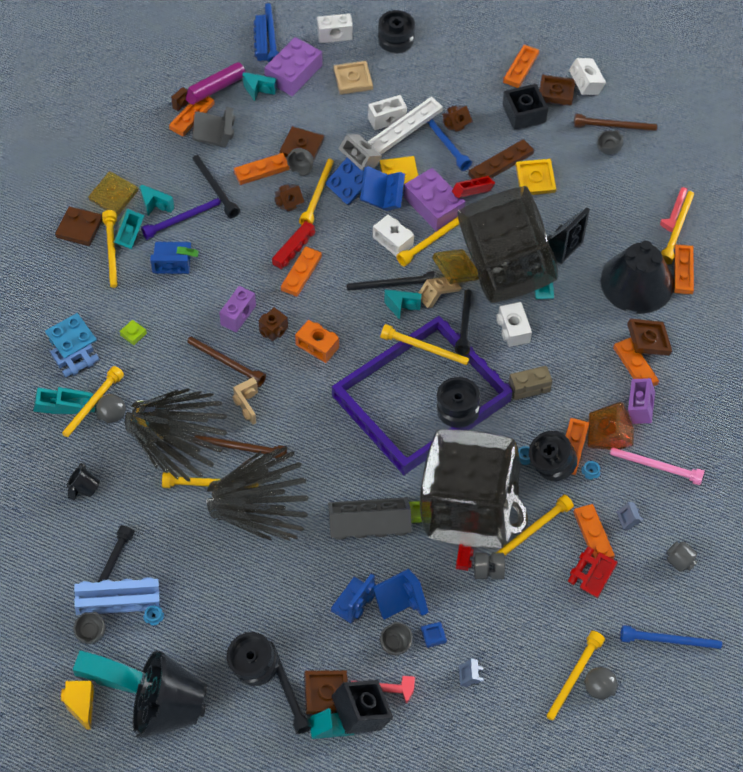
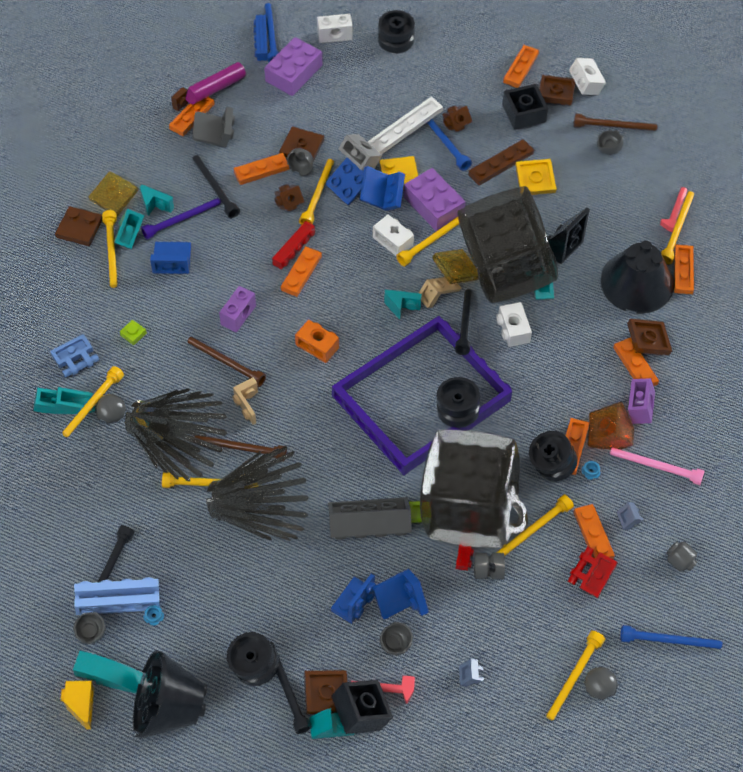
dark azure hinge [45,313,97,359] -> none
black piece [67,463,100,500] -> none
bright green tile [176,246,199,257] -> none
teal slope [242,72,277,101] -> none
reddish brown brick [258,307,288,341] -> none
tan tile [333,61,373,94] -> none
black piece [347,271,435,291] -> none
white brick [368,95,407,130] -> none
yellow piece [380,324,469,365] -> none
blue tile [421,622,447,648] -> none
red piece [451,176,495,198] -> none
dark tan brick [508,366,552,400] -> none
dark azure plate [515,446,531,465] -> none

